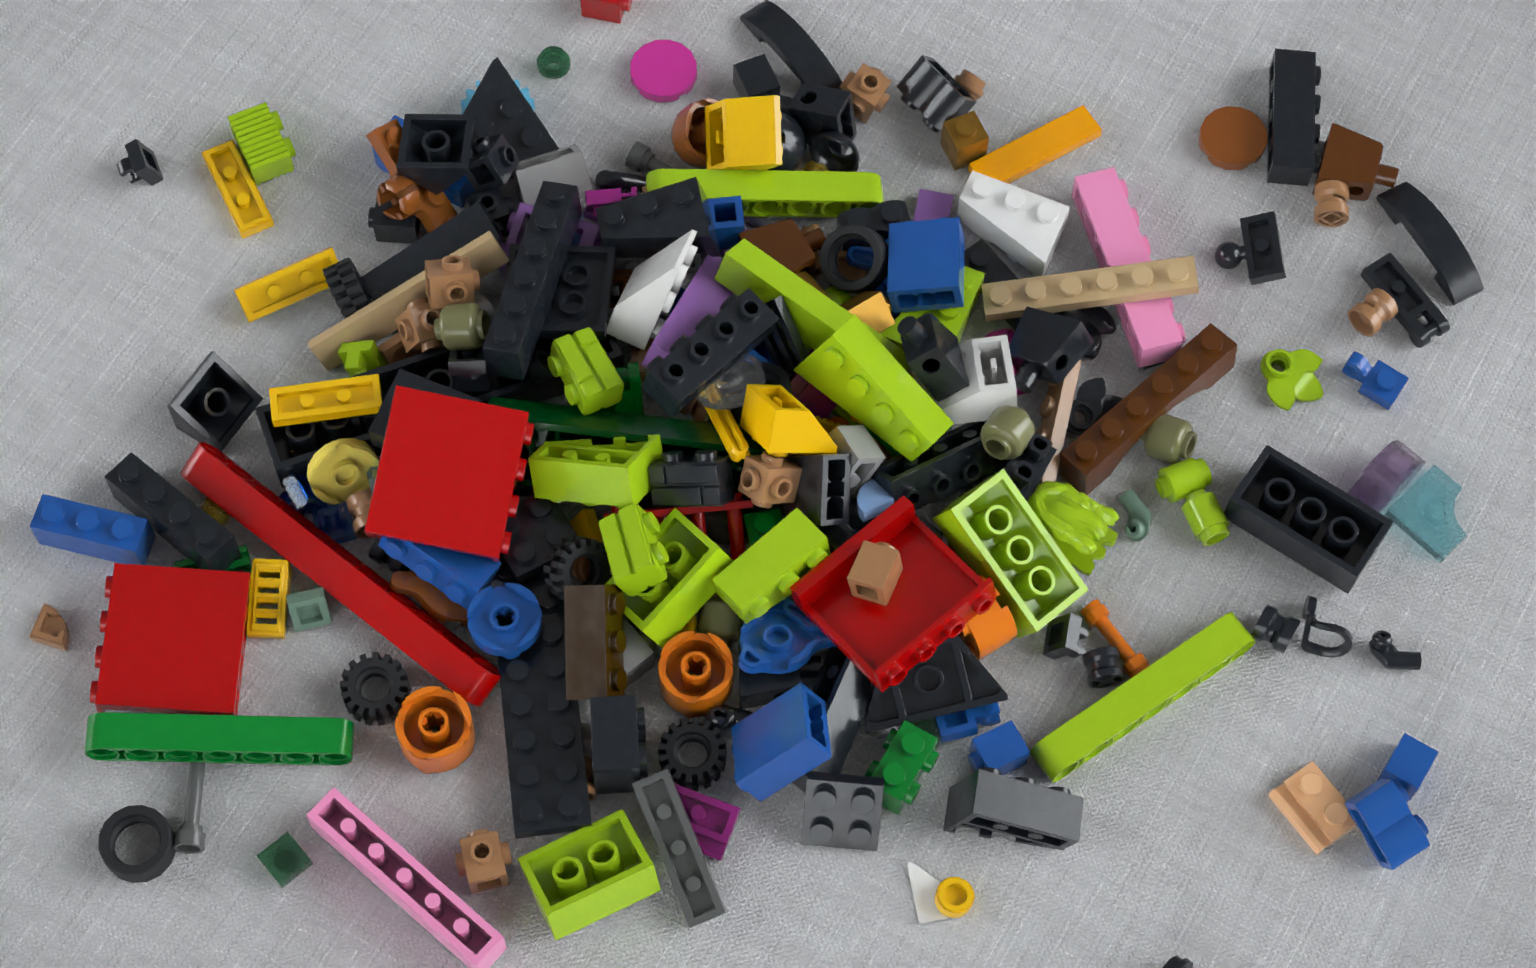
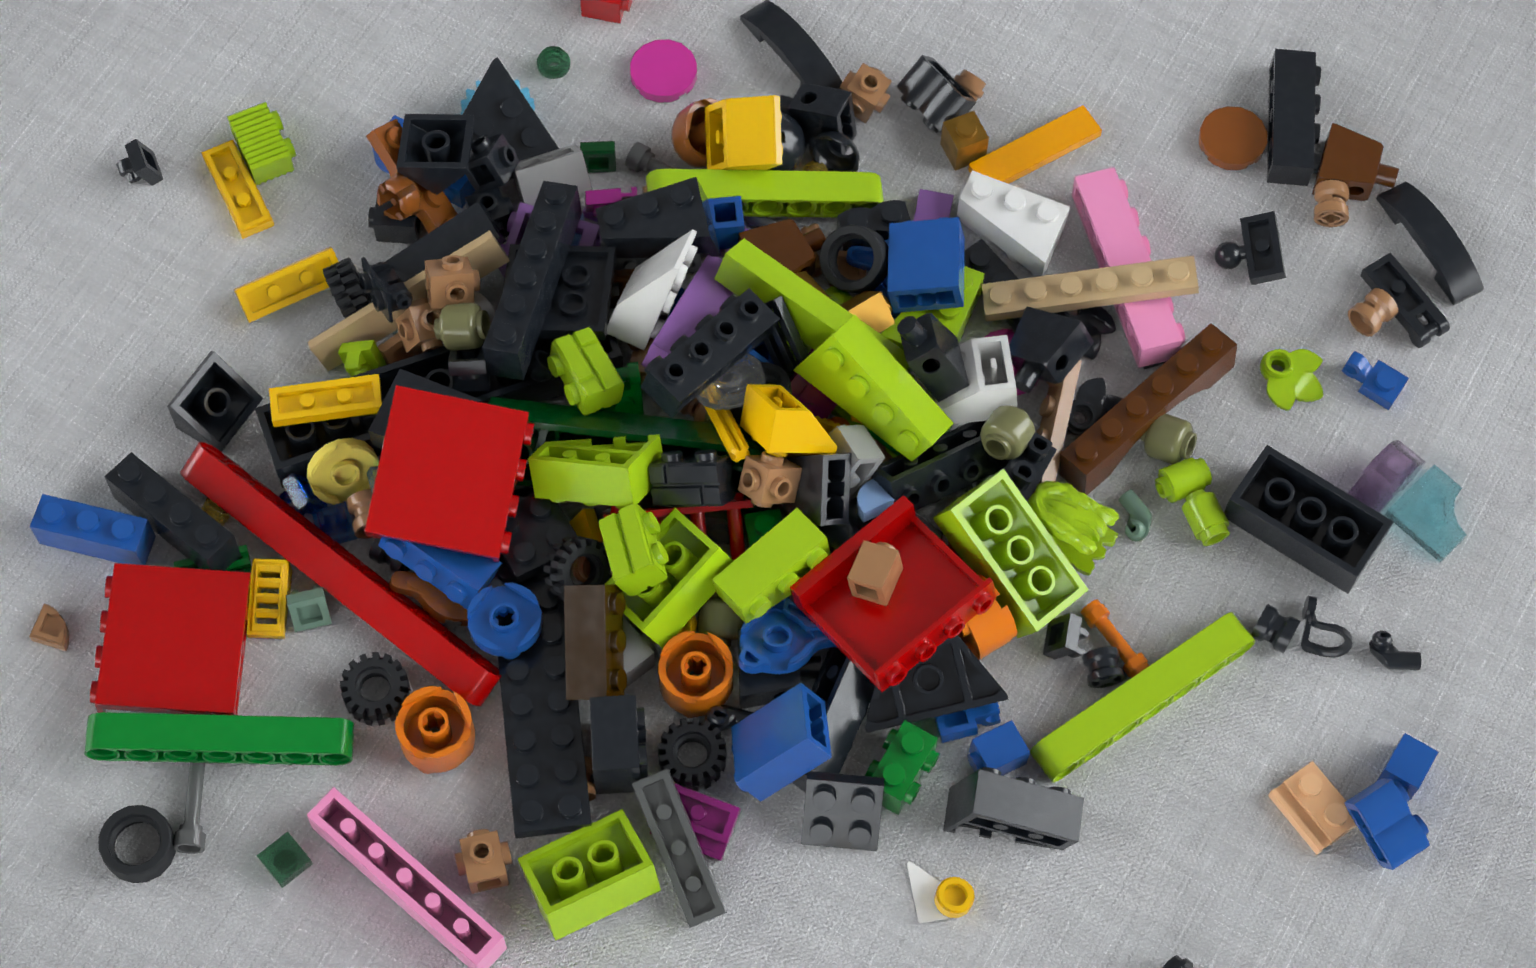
black arm [595,170,646,193] -> none
black brick [733,54,781,98] -> none
none -> black hinge [359,257,413,323]
none -> dark green tile [580,141,616,173]

